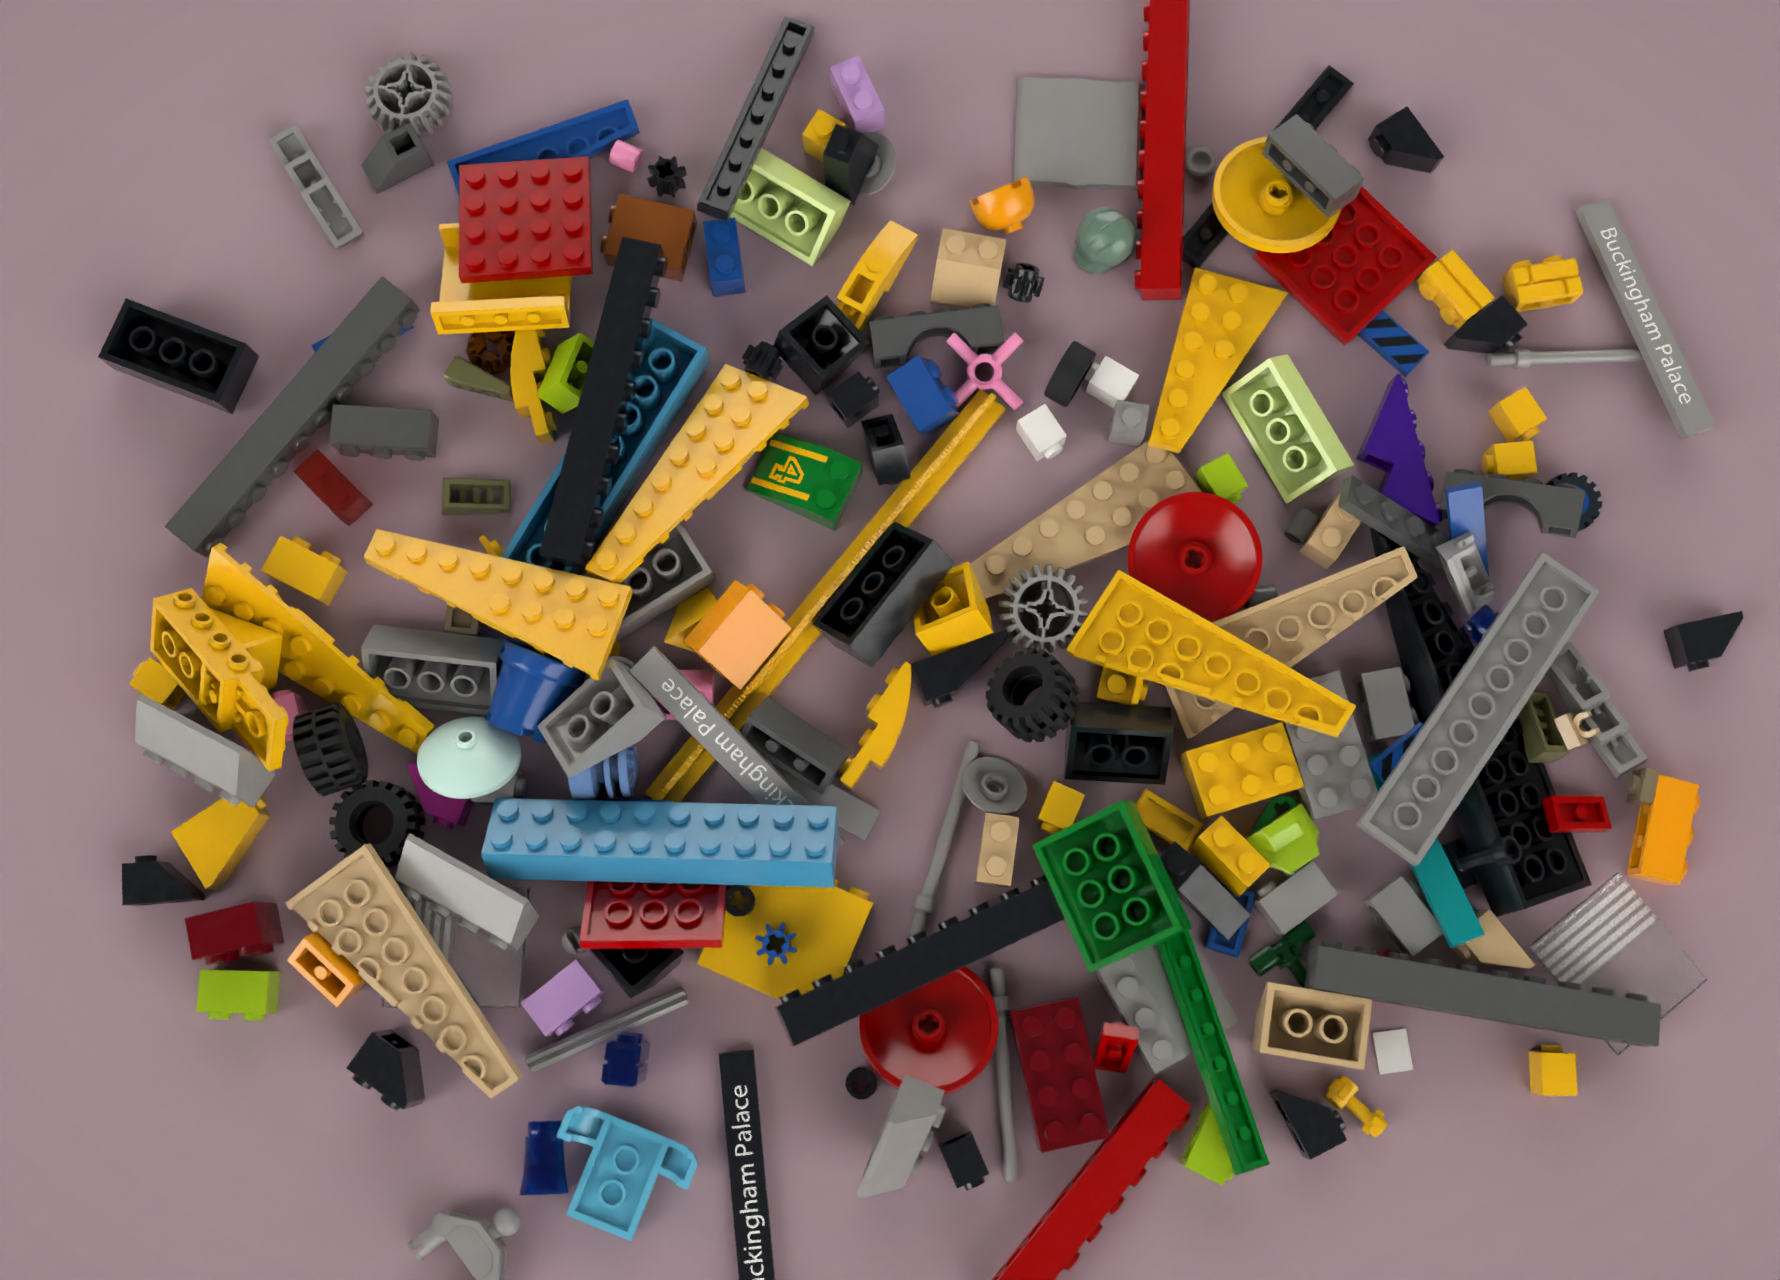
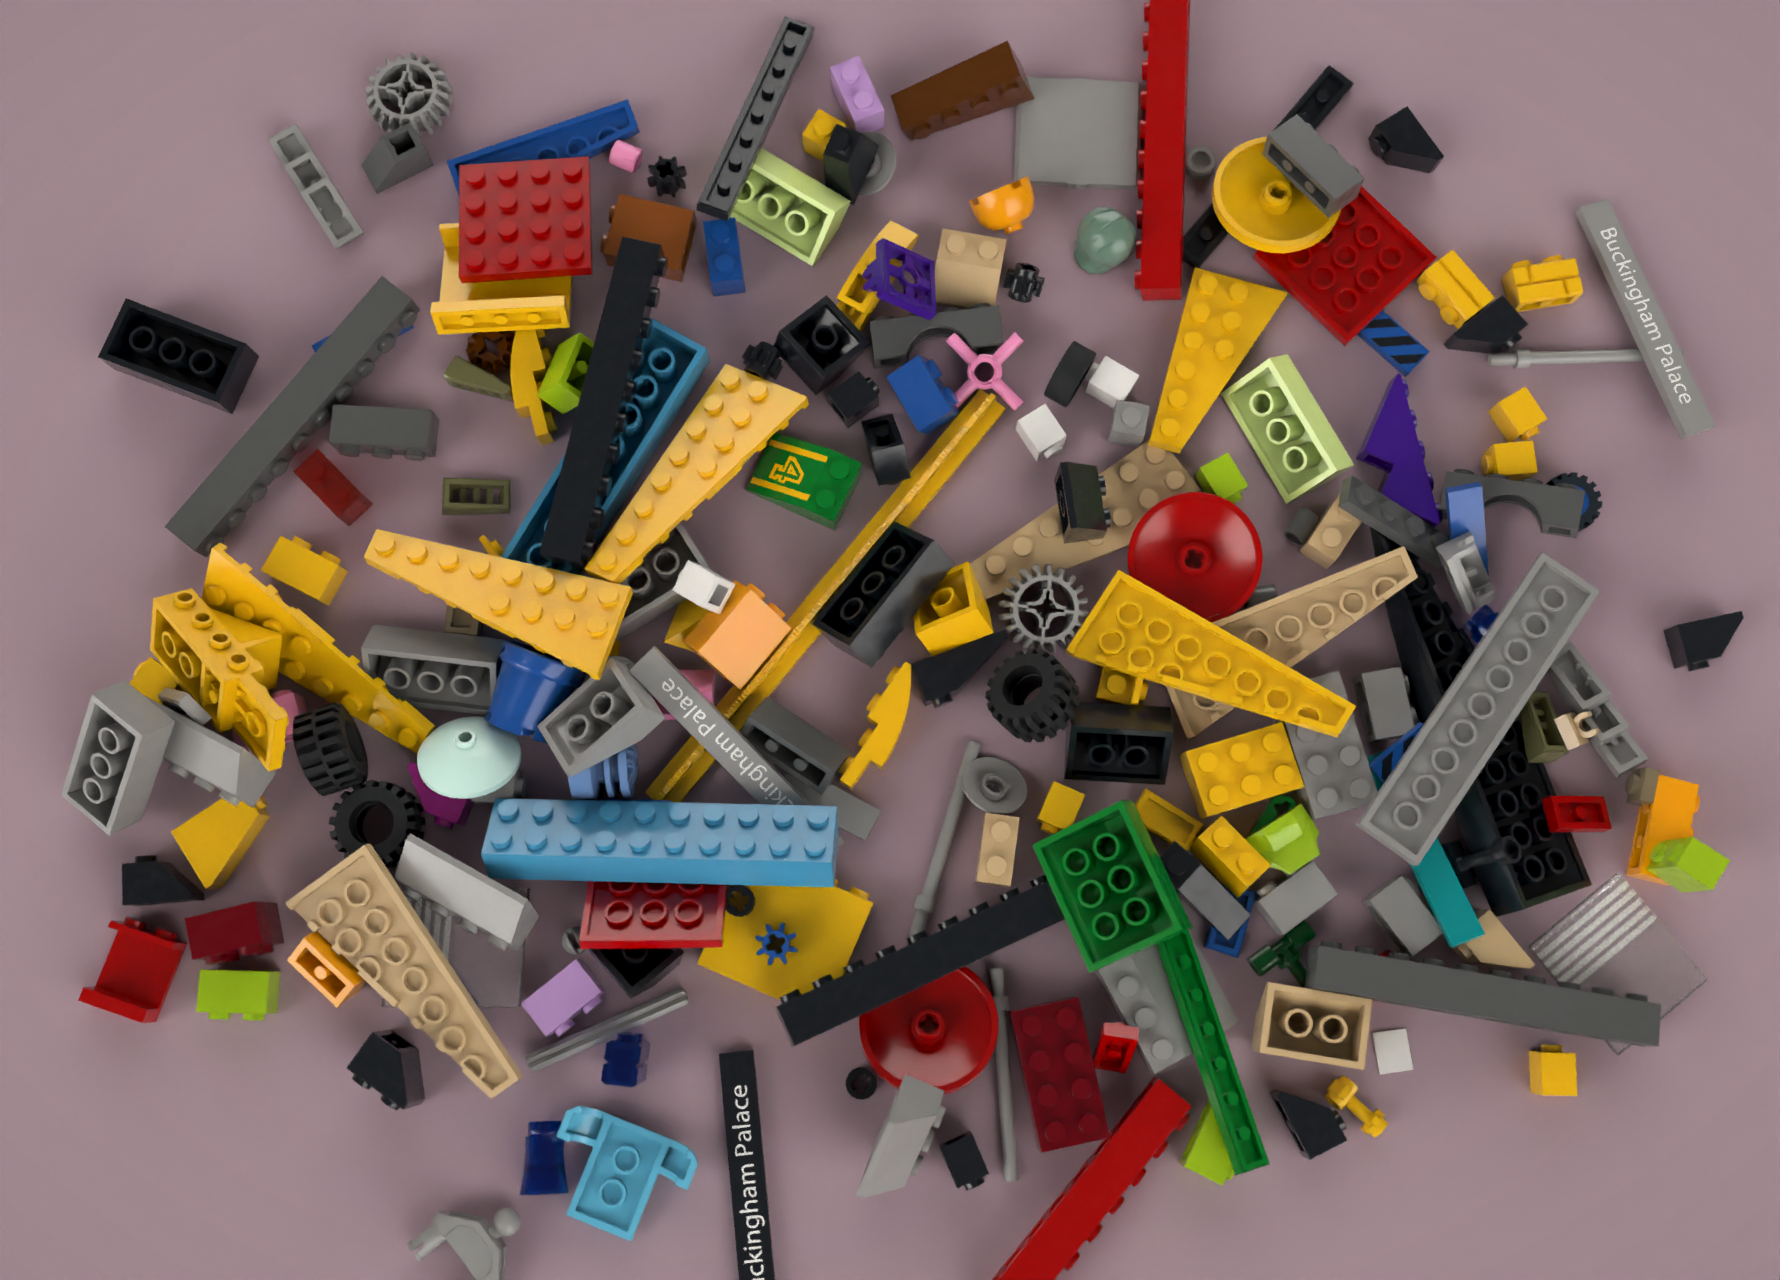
none -> light grey brick [61,680,175,836]
none -> red panel [78,916,187,1023]
none -> light grey tile [157,687,212,726]
none -> white brick [673,560,736,614]
none -> dark purple piece [862,238,937,320]
none -> reddish brown wedge [890,41,1035,140]
none -> black slope [1054,462,1111,544]
none -> lime brick [1646,837,1730,893]

